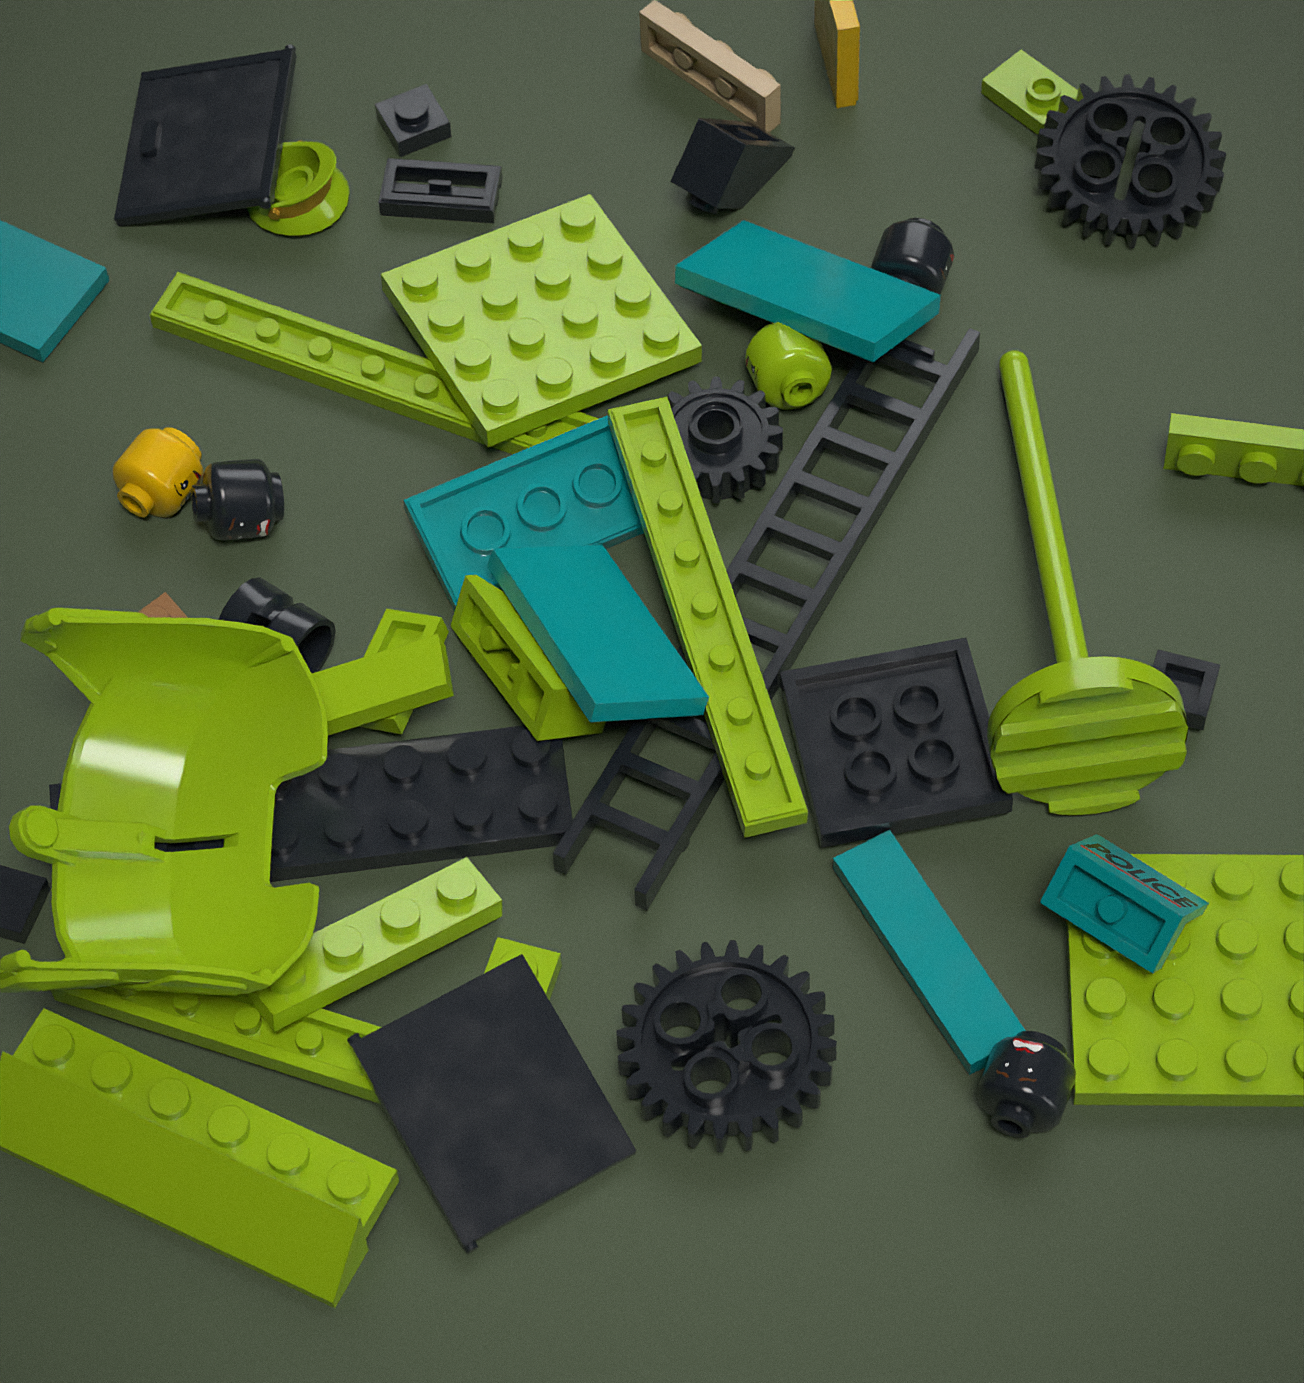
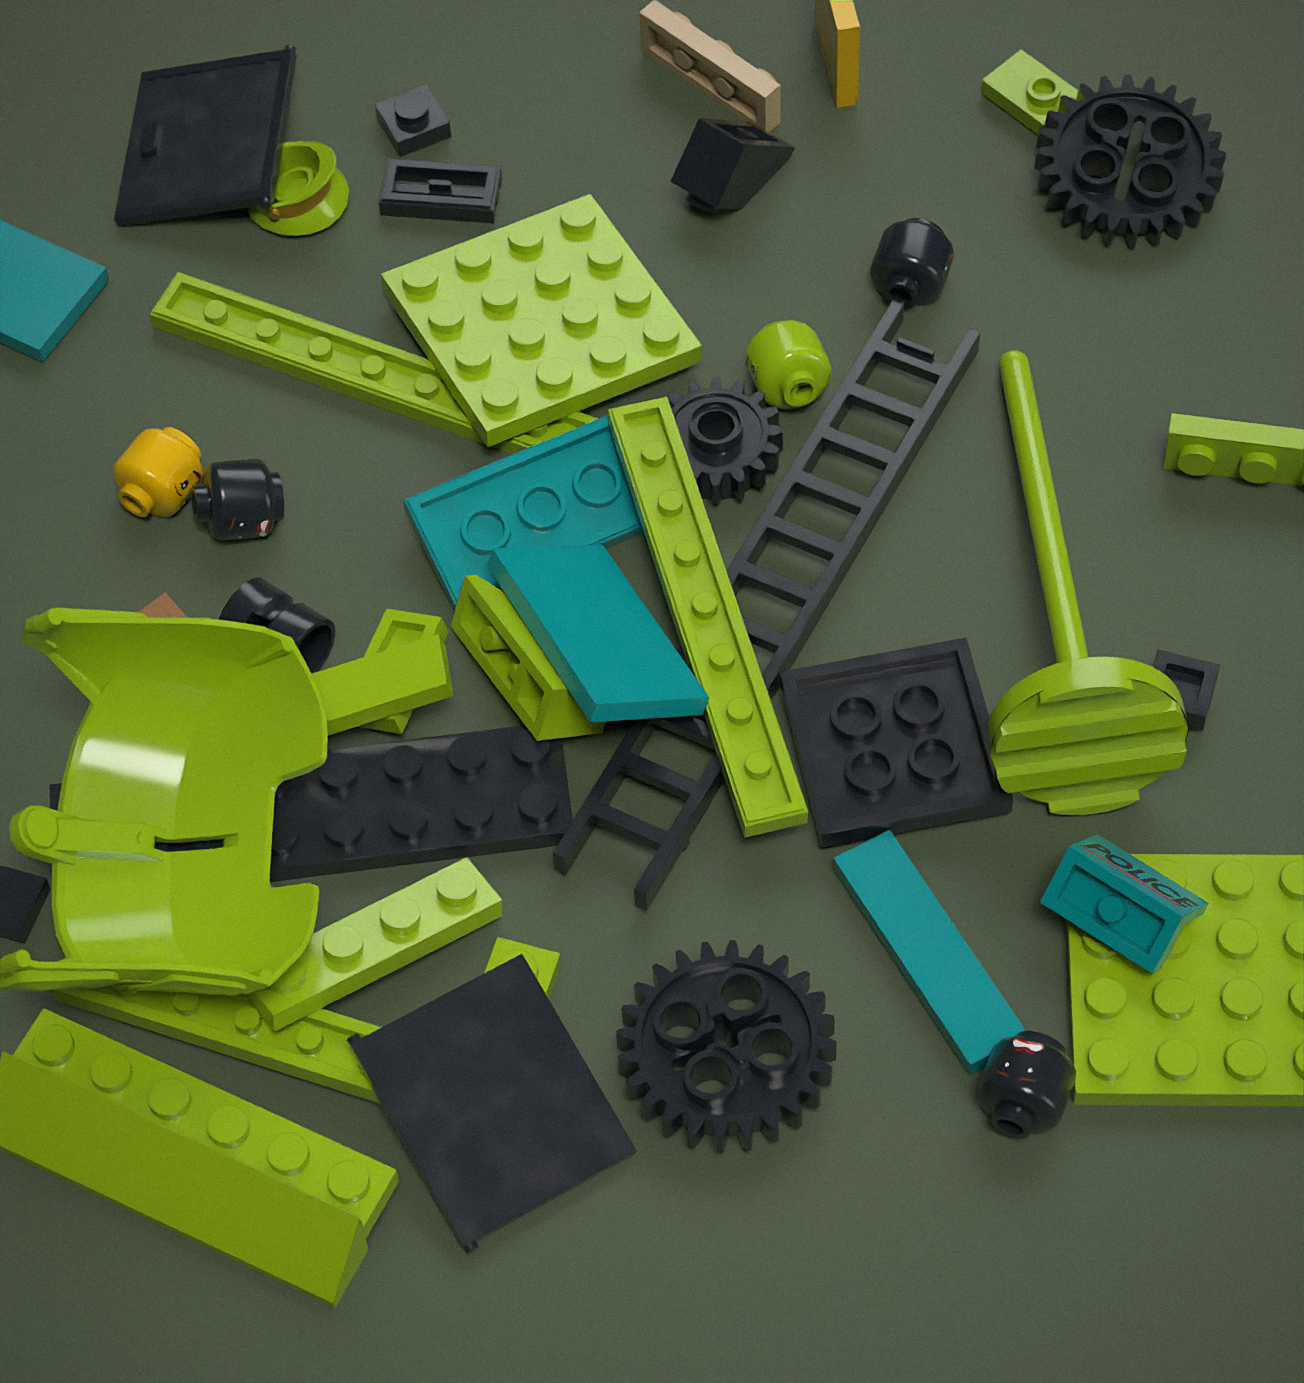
teal tile [675,220,941,362] -> none

